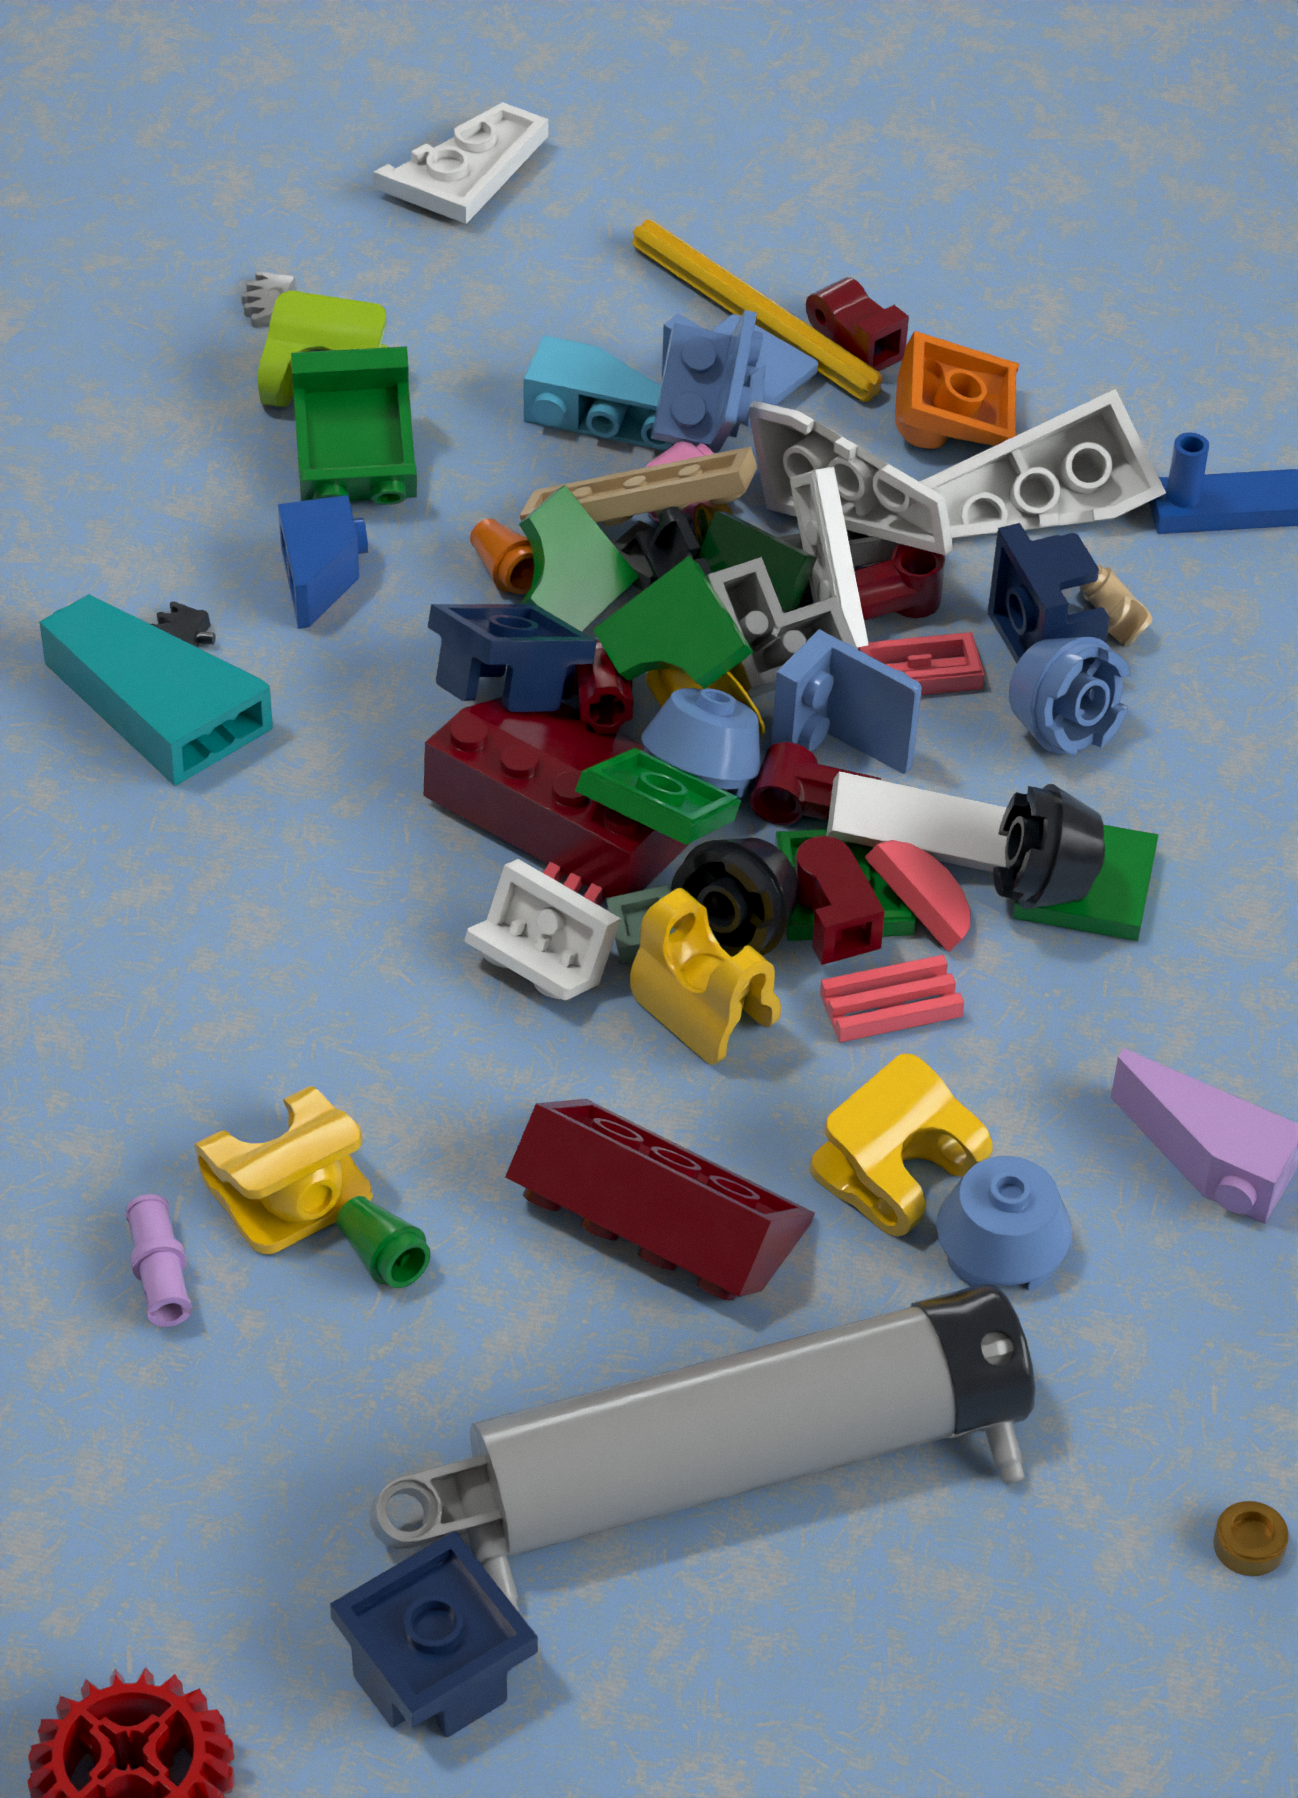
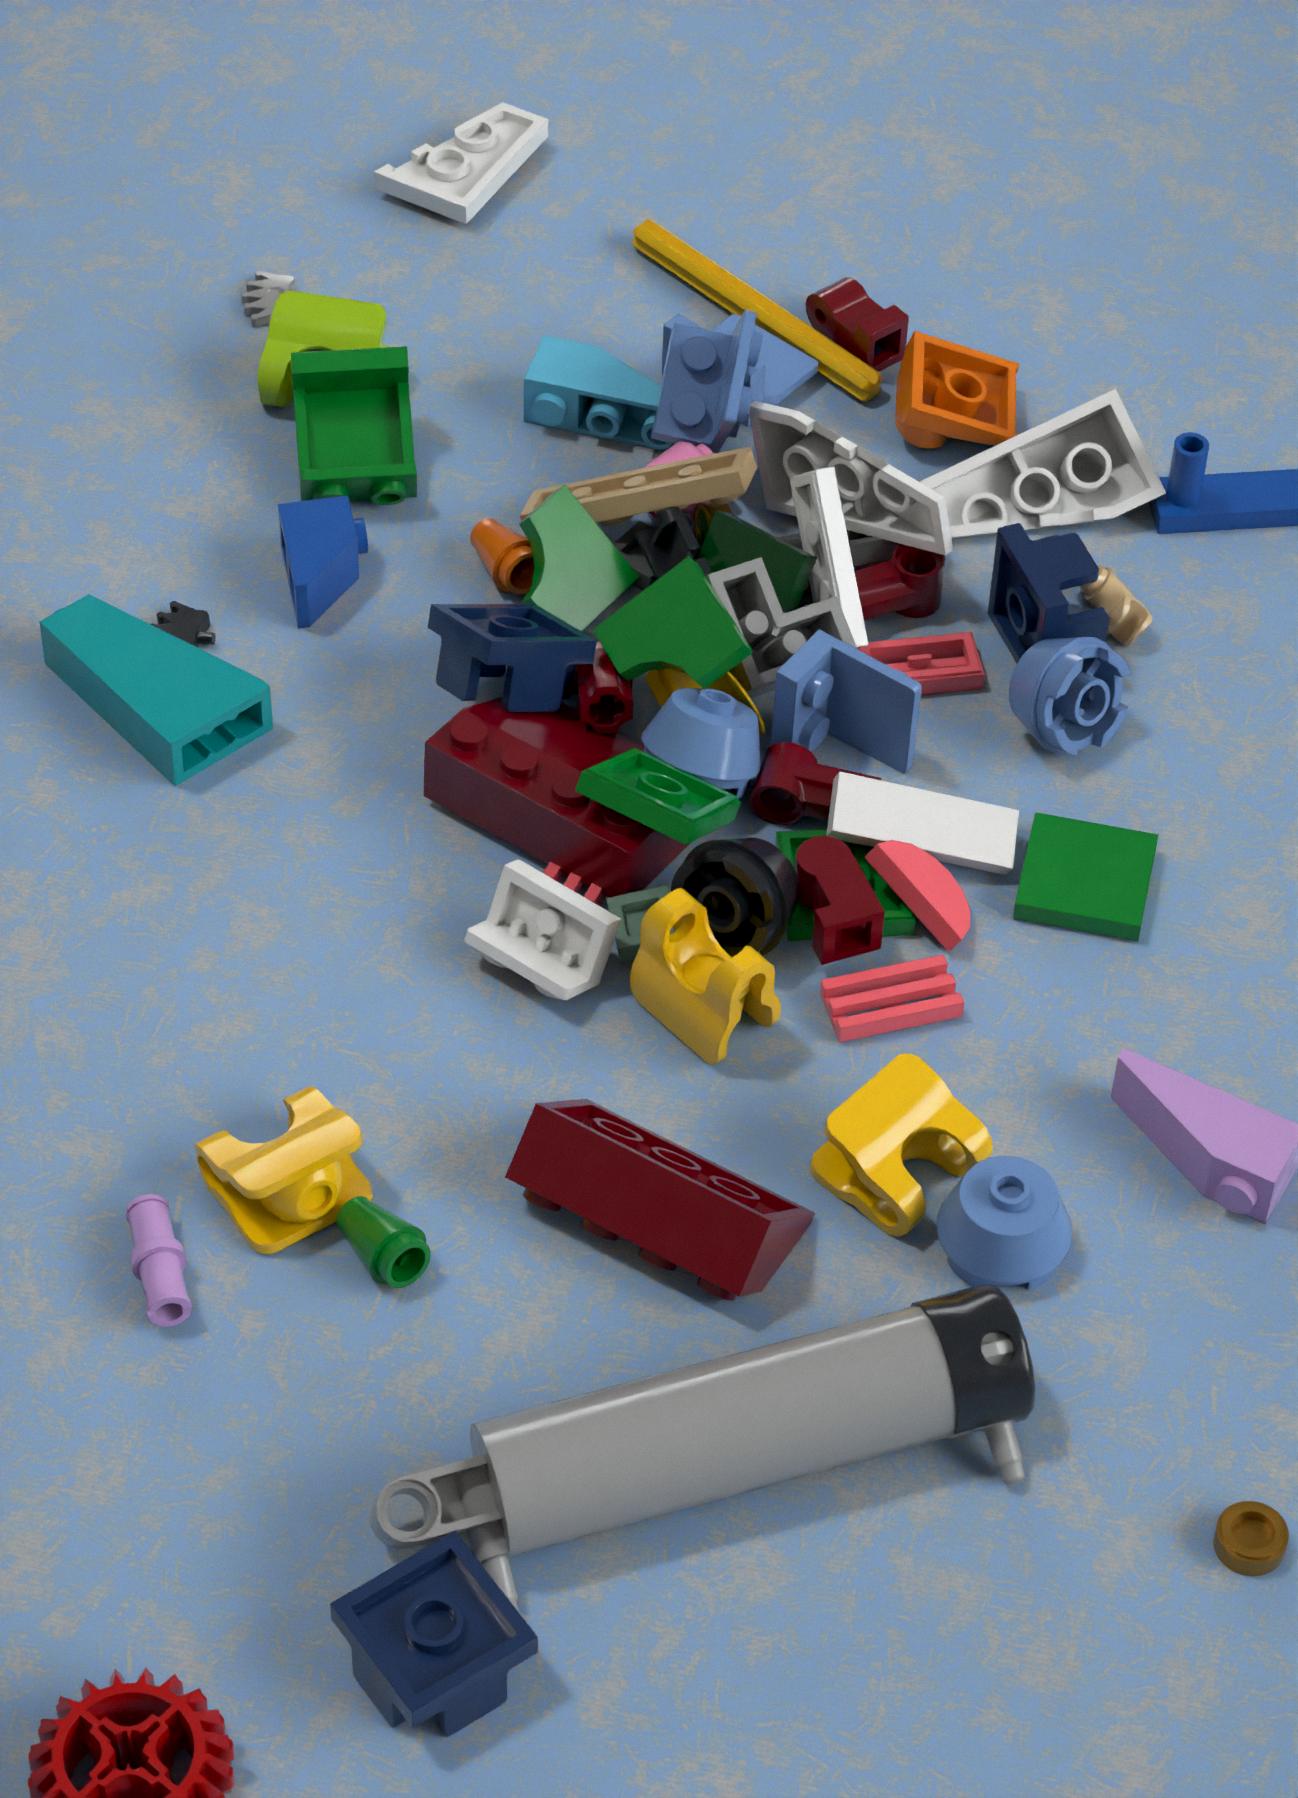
black cone [993,784,1105,909] -> none

